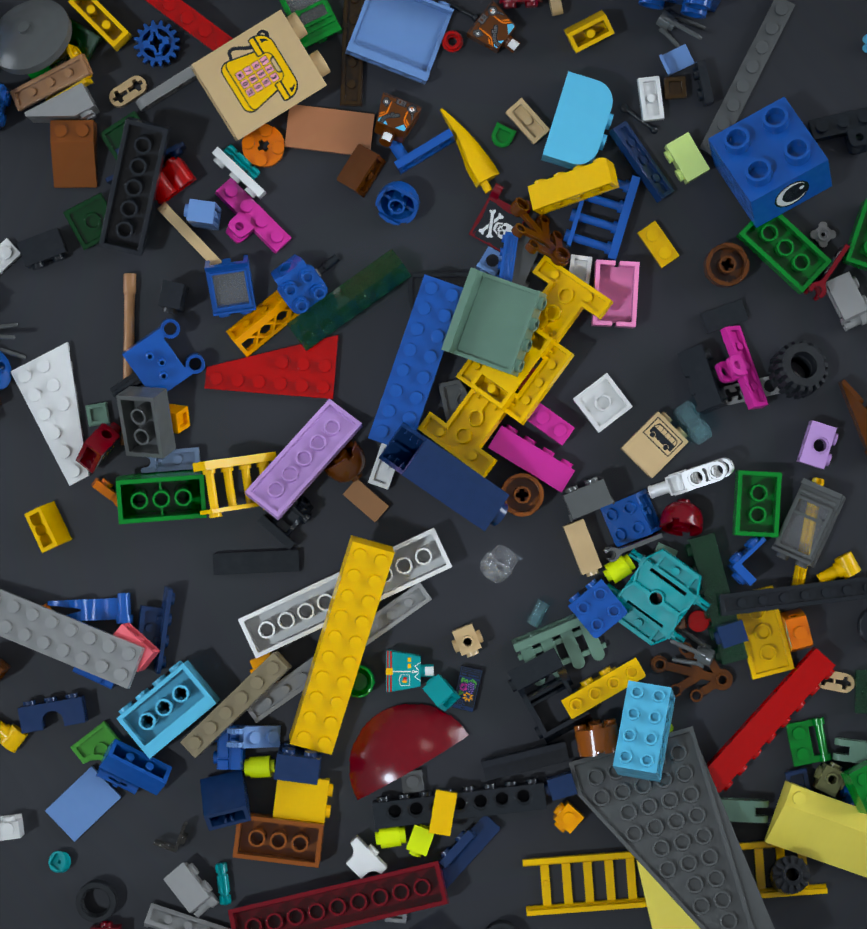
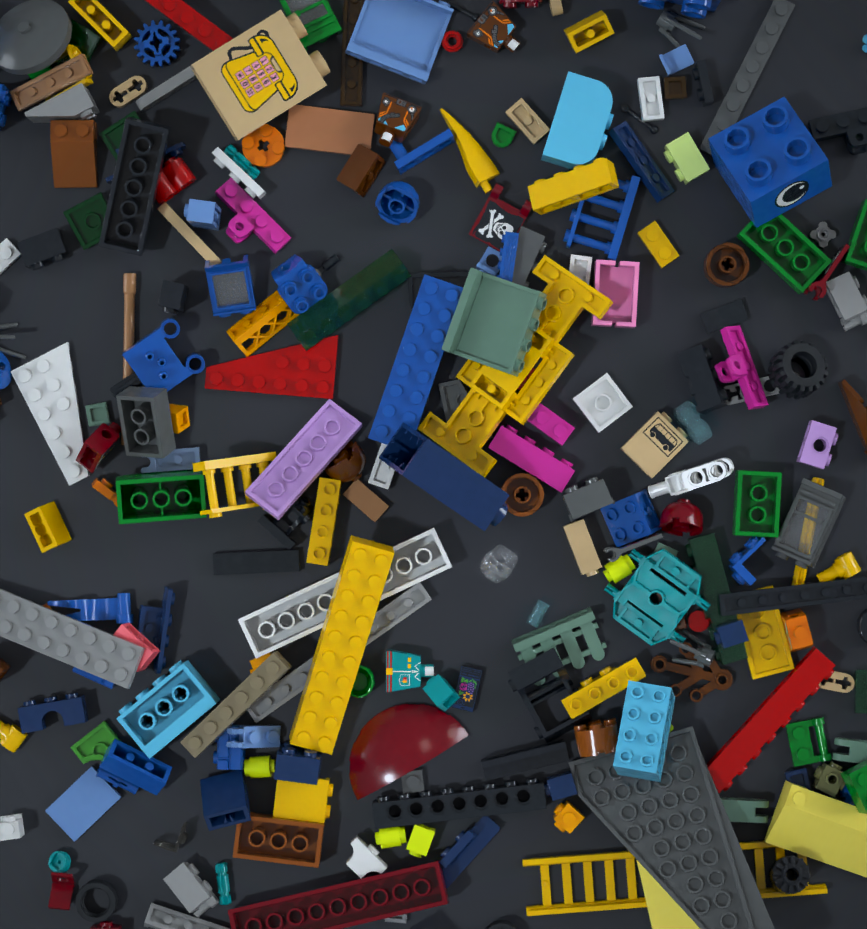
yellow tile [429,789,457,836] -> none
tan brick [451,623,484,658] -> none
reddish brown plant [510,197,570,266] -> none
blue bracket [568,579,627,638] -> none
none -> dark red bracket [48,872,75,911]
none -> yellow brick [306,477,342,566]

